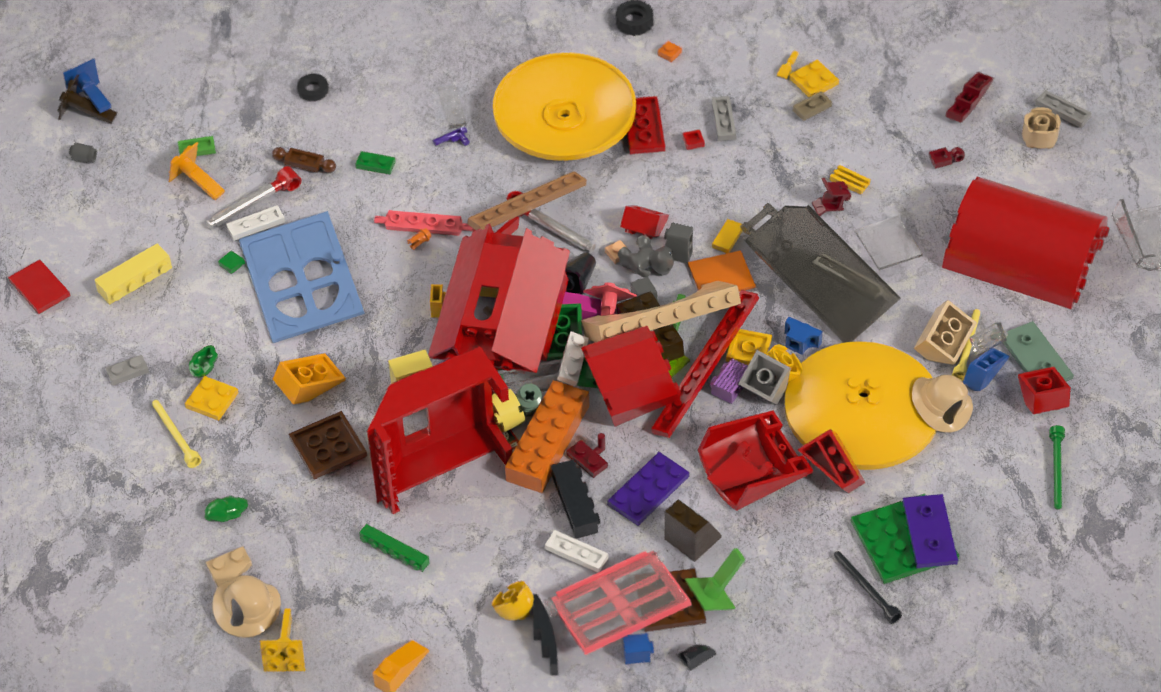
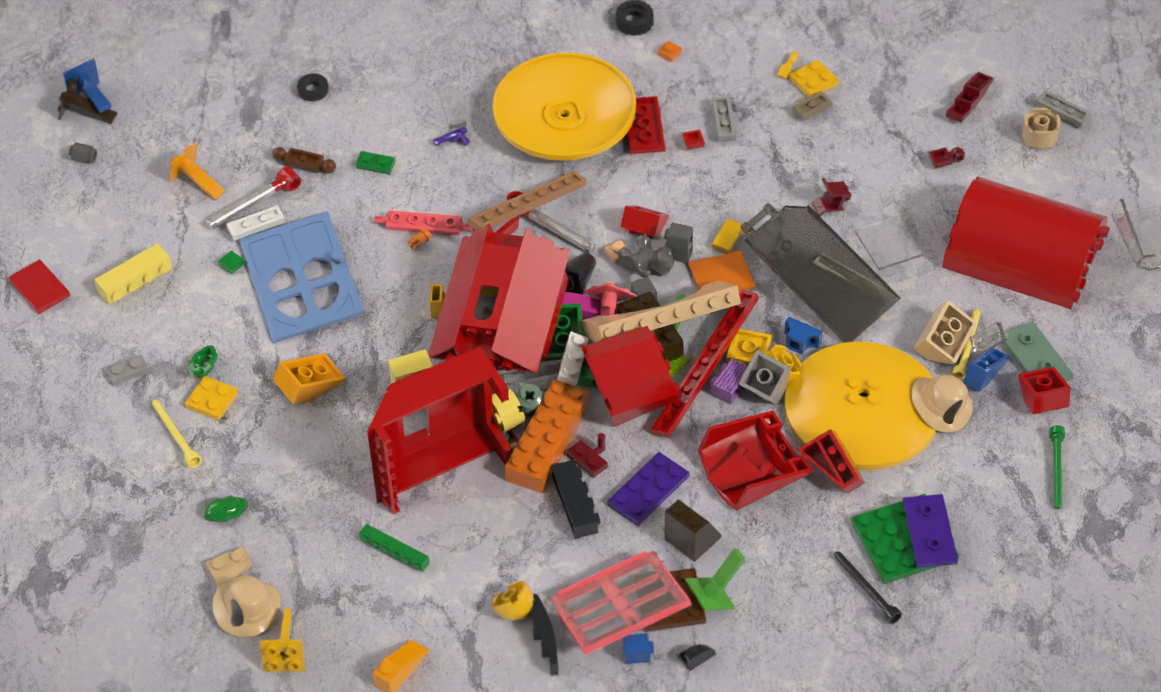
bright green plate [178,136,216,156] -> none
reddish brown plate [289,411,368,480] -> none
white plate [545,530,608,573] -> none
yellow tile [830,165,871,195] -> none

